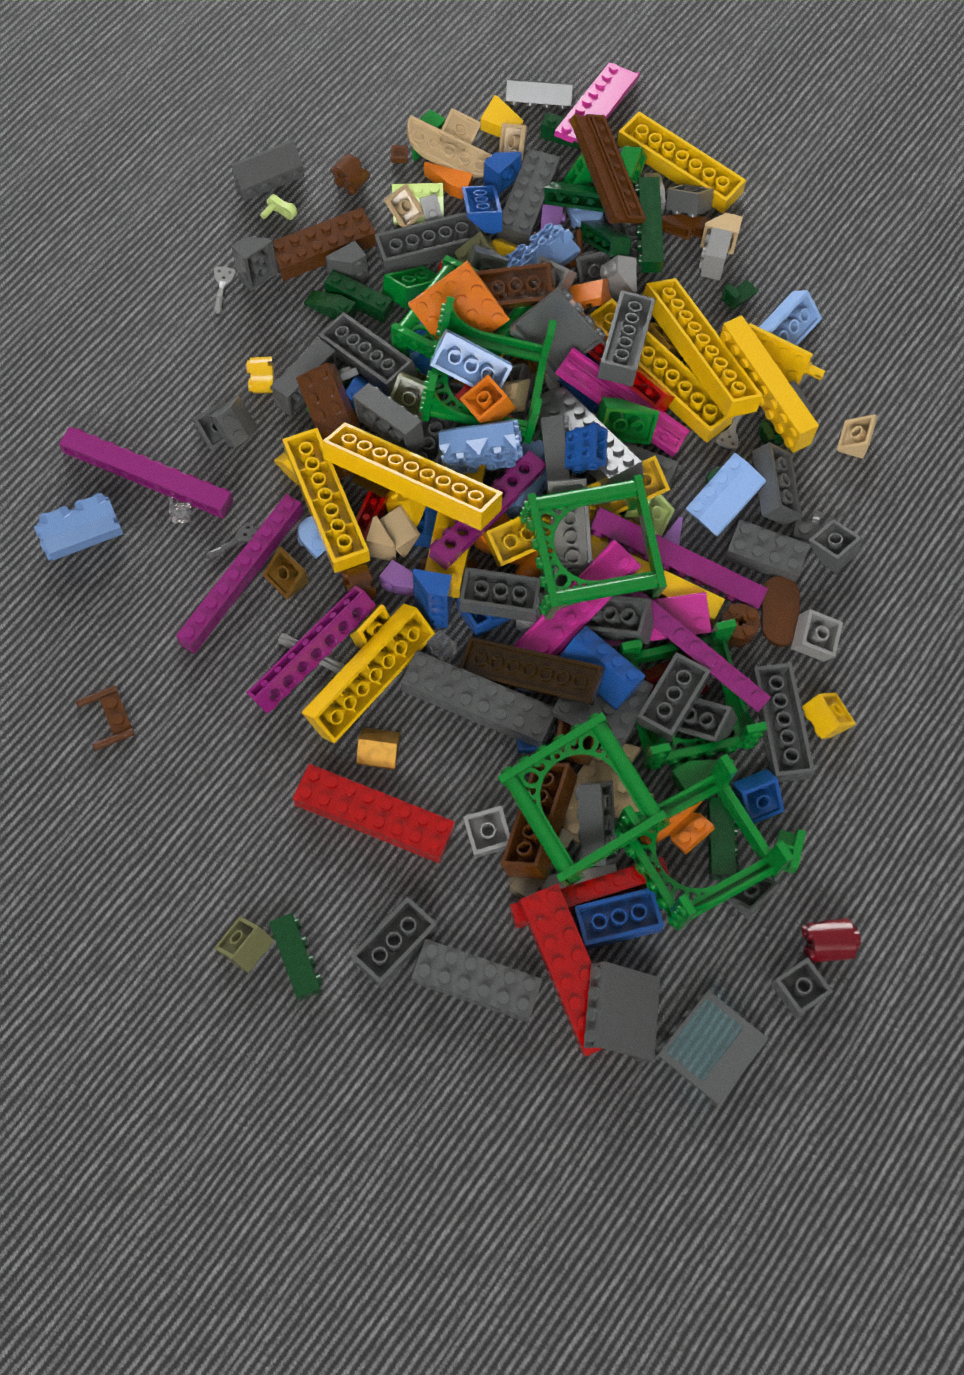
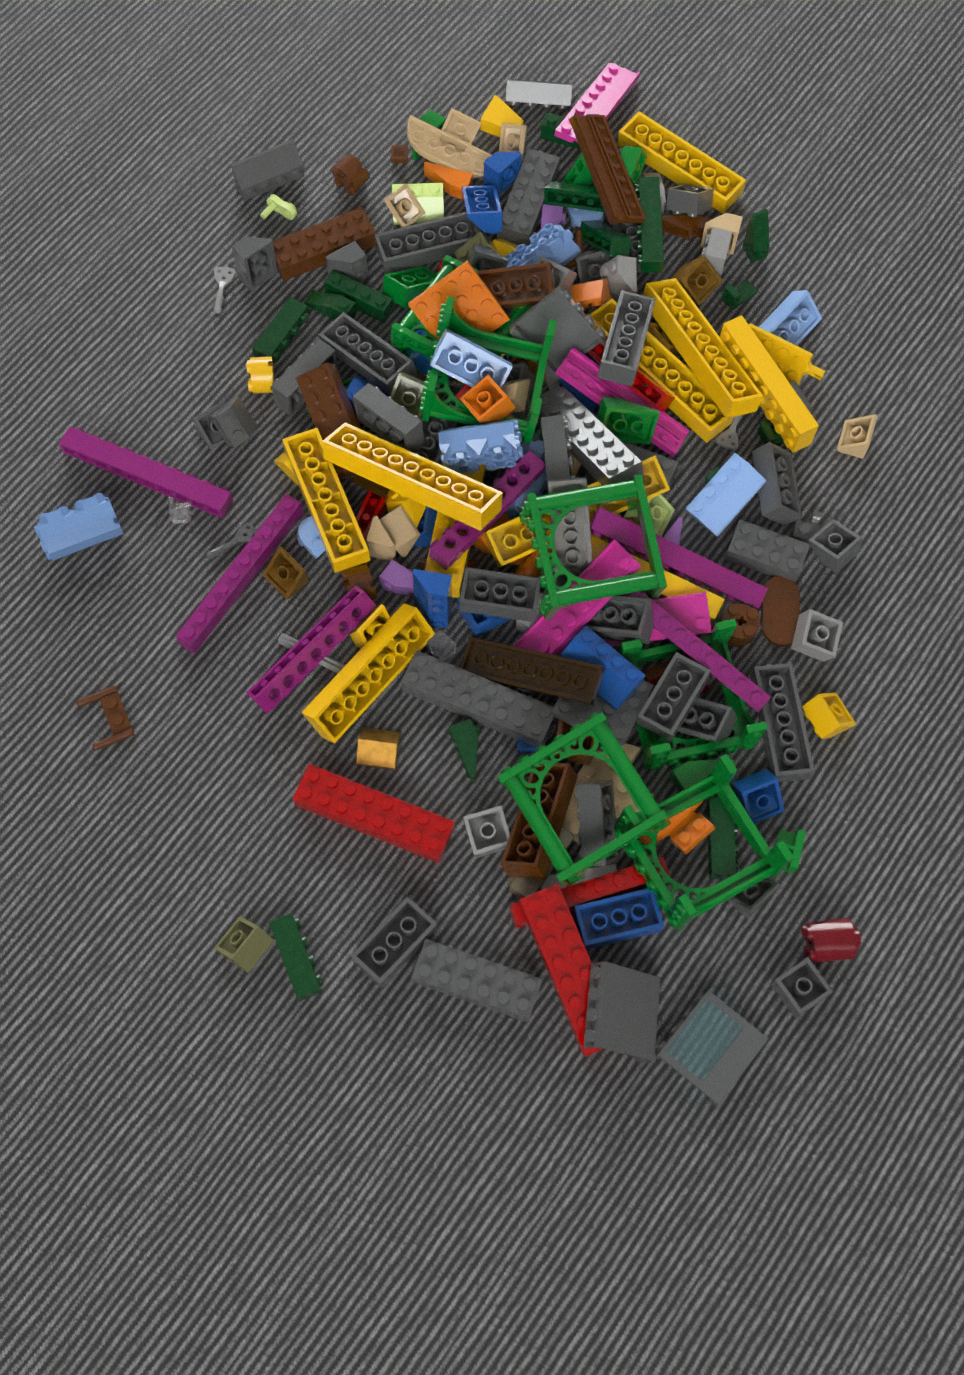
light grey plate [338,366,358,381] -> none
light grey plate [419,194,443,222] -> none
blue brick [565,423,608,474] -> none
none -> dark green brick [252,297,310,365]
none -> dark green slope [449,718,480,784]
none -> pearl gold slope [671,255,723,306]
none -> dark green slope [742,209,770,262]

